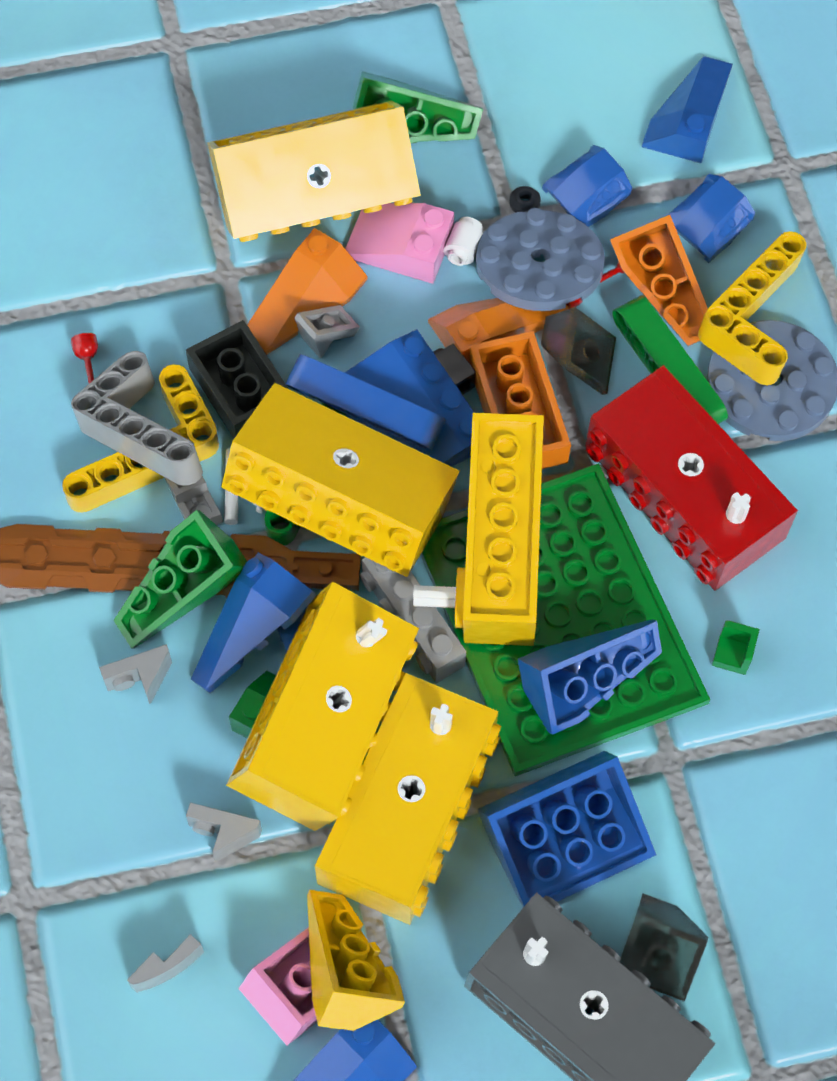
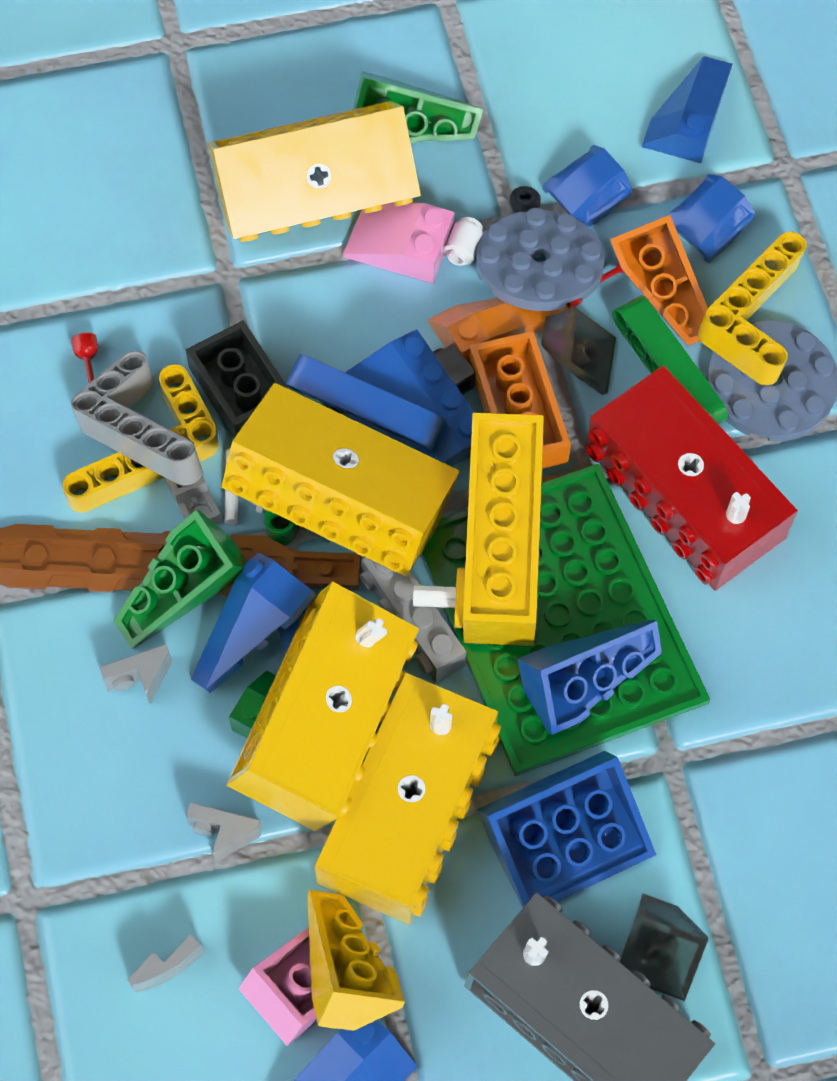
orange wedge [247,228,368,355] -> none
light grey slope [295,305,360,358] -> none
green panel [712,620,760,675] -> none

